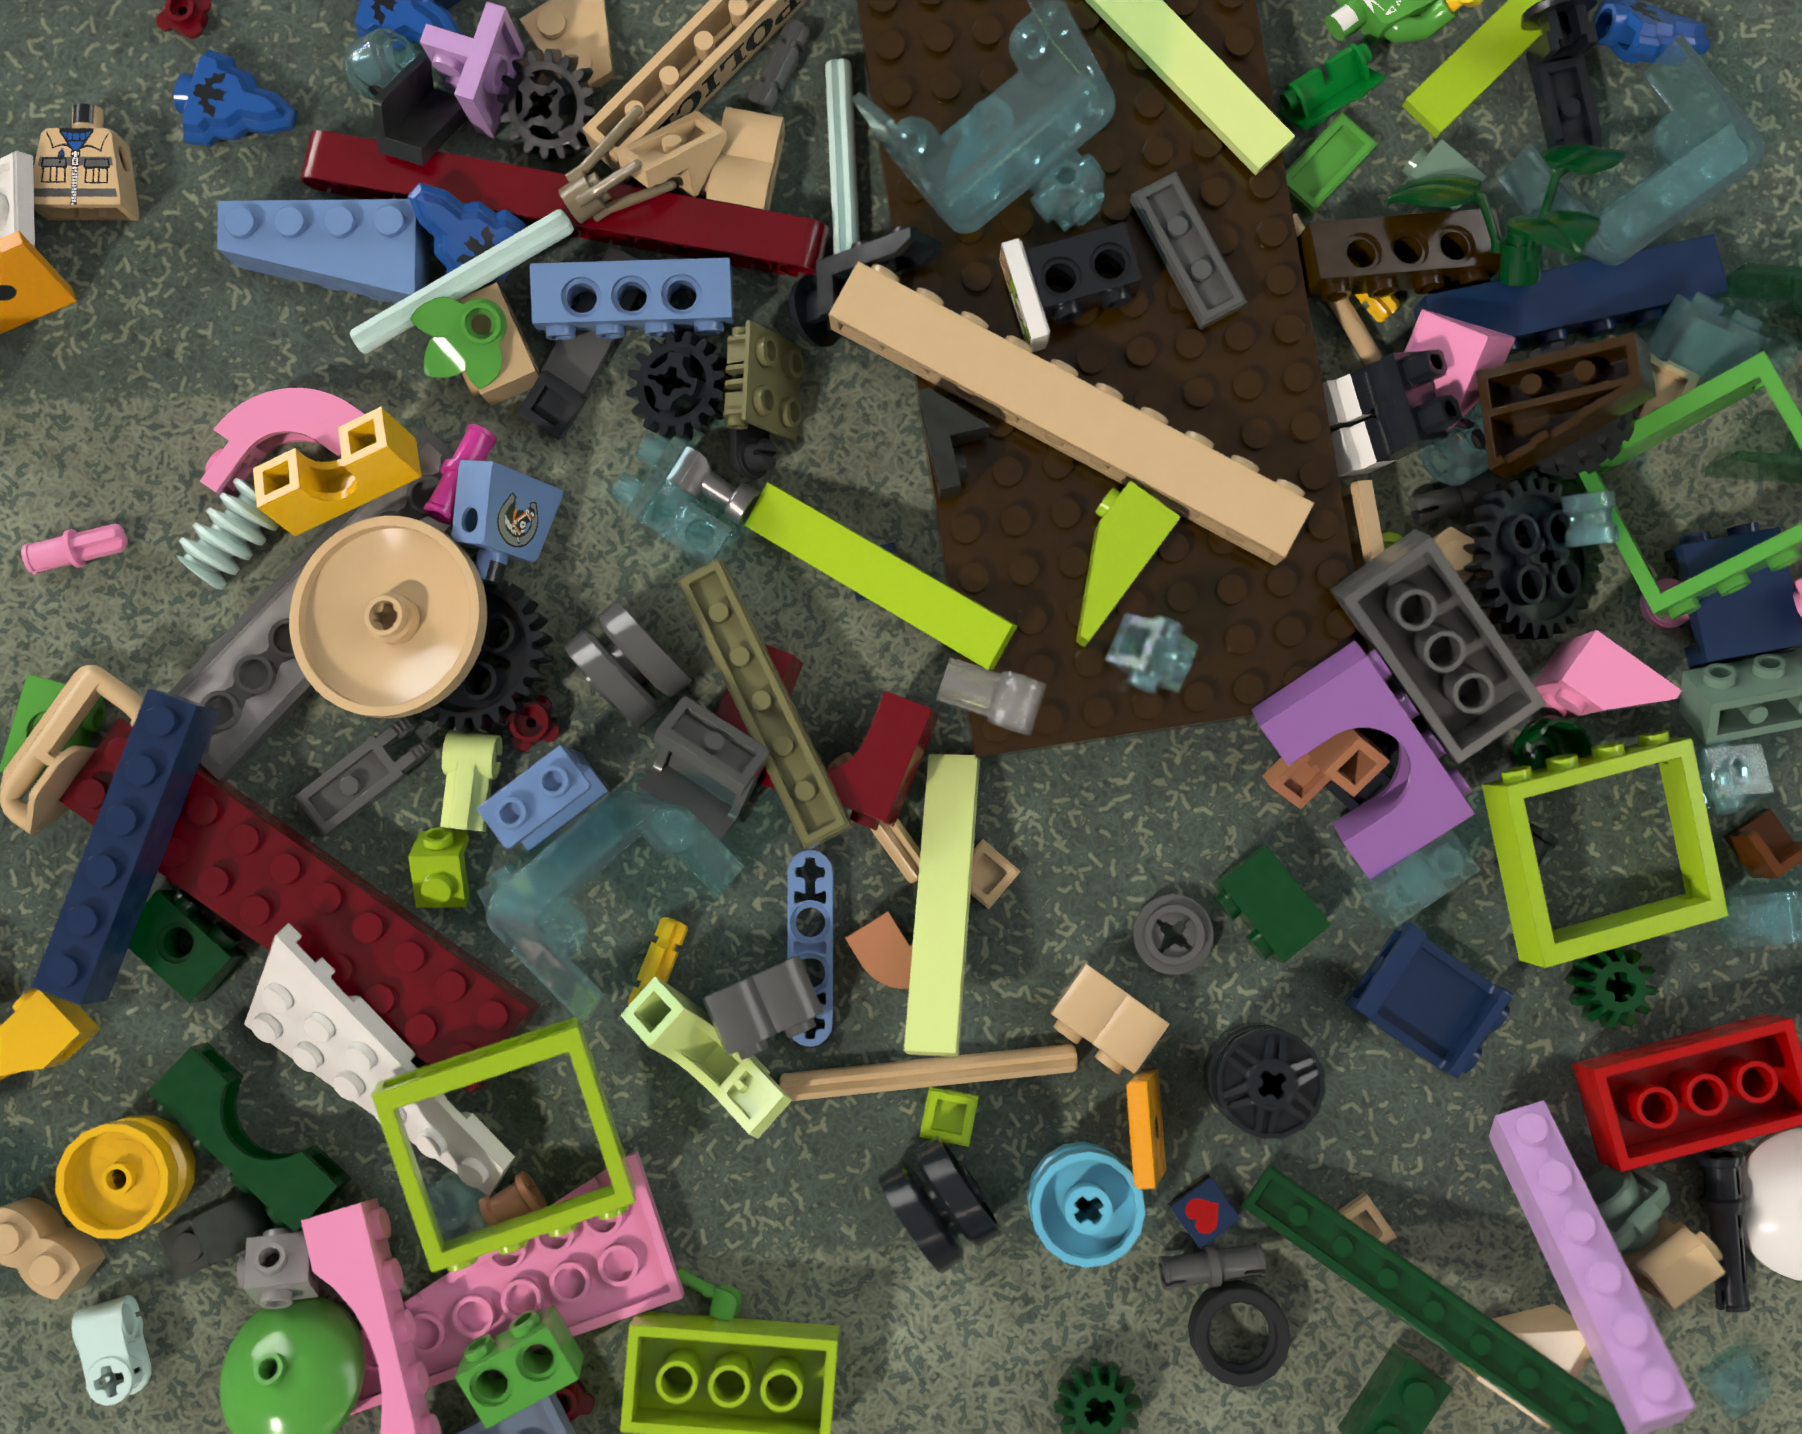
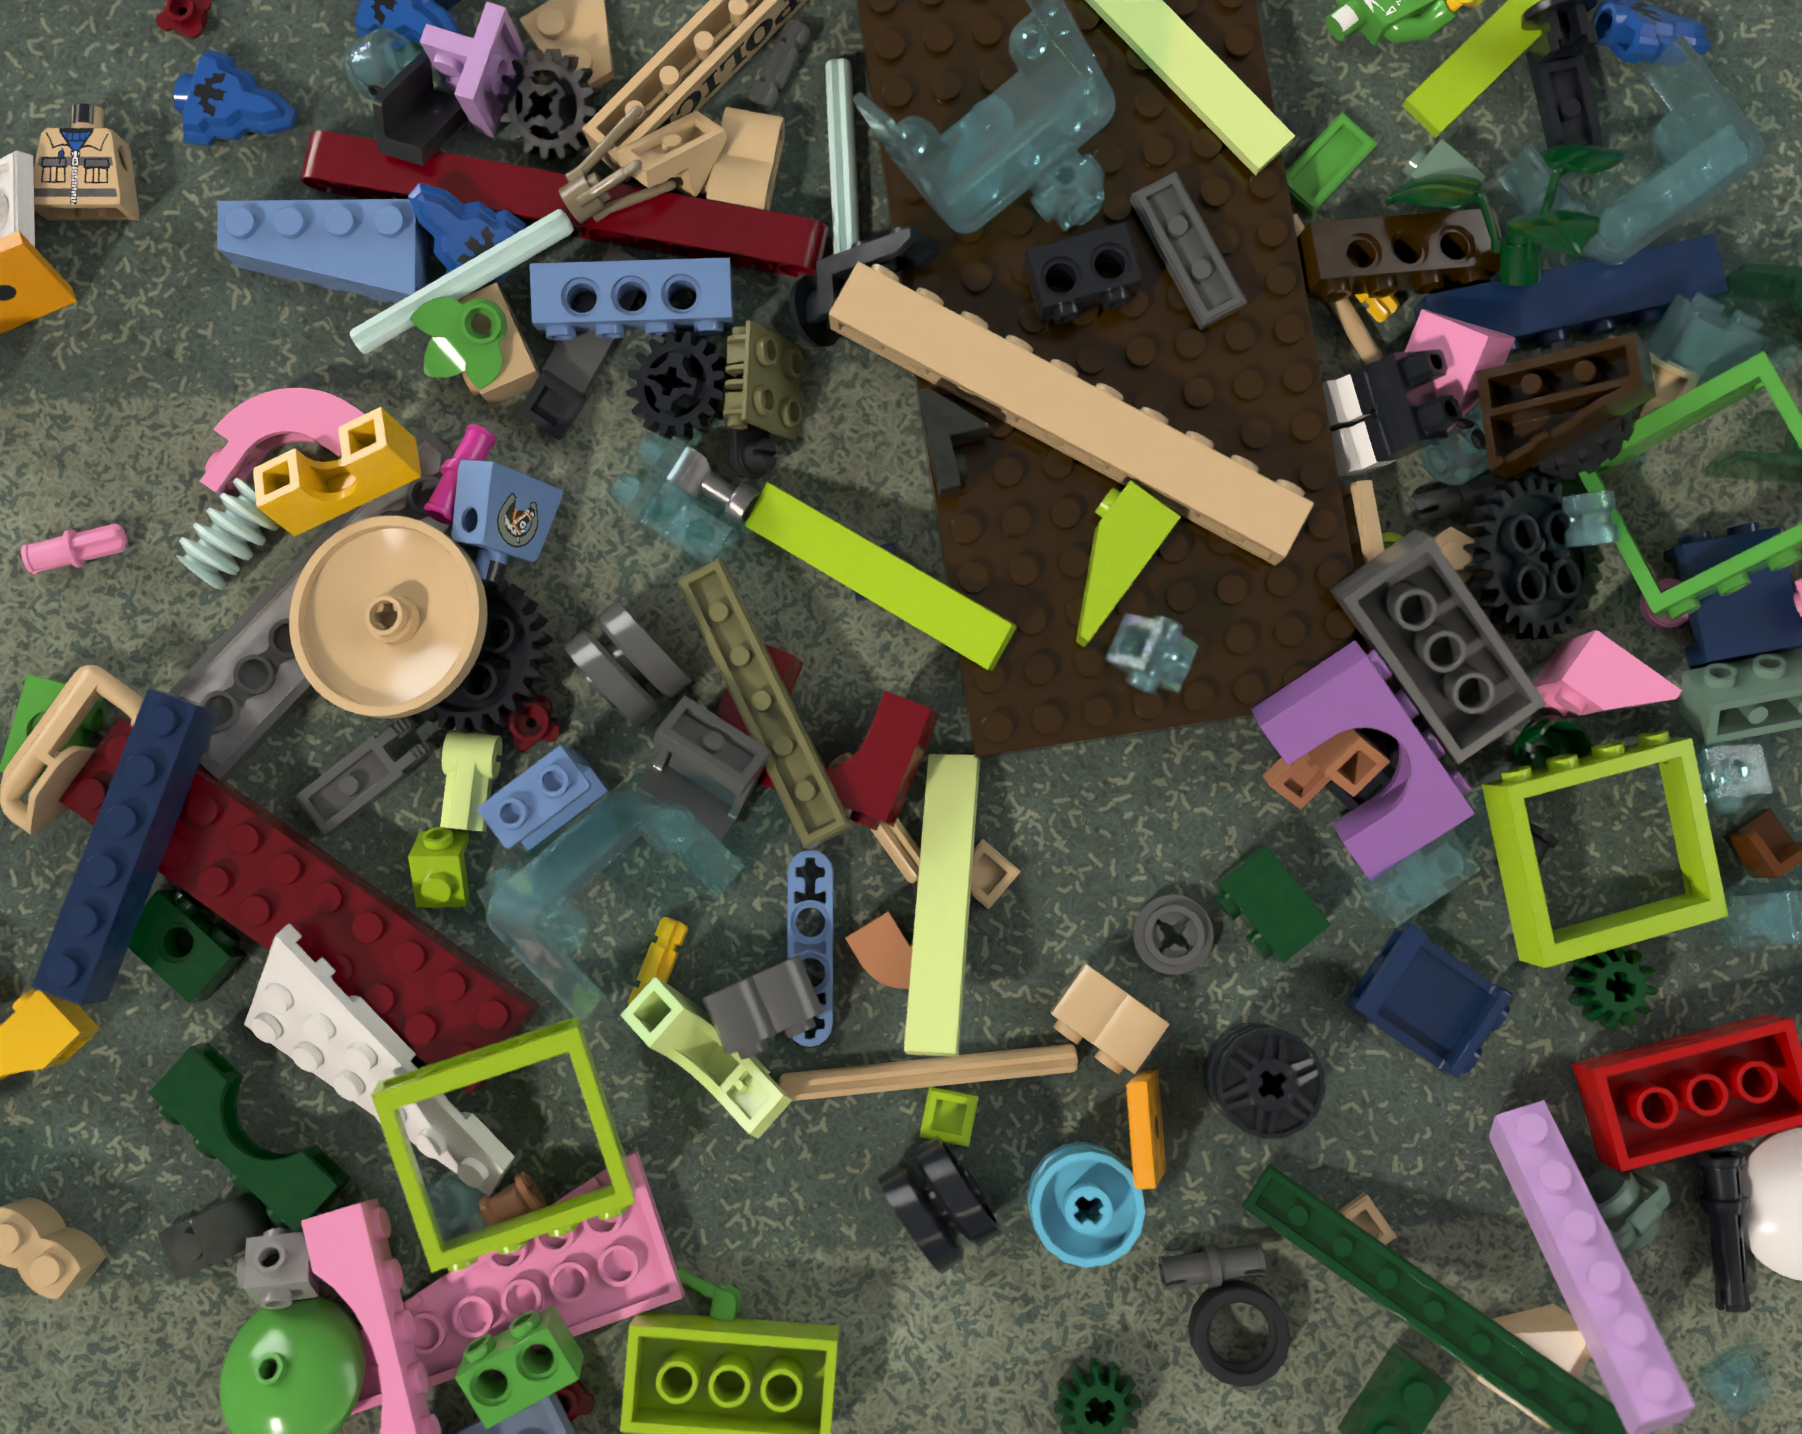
yellow wheel [55,1115,196,1239] -> none
light aqua piece [72,1295,152,1406] -> none
clear piece [936,657,1047,735] -> none
white tile [999,238,1050,352] -> none
dark blue tile [1168,1174,1241,1249] -> none
green hinge [1277,43,1385,131] -> none
tan brick [1620,1218,1725,1311] -> none

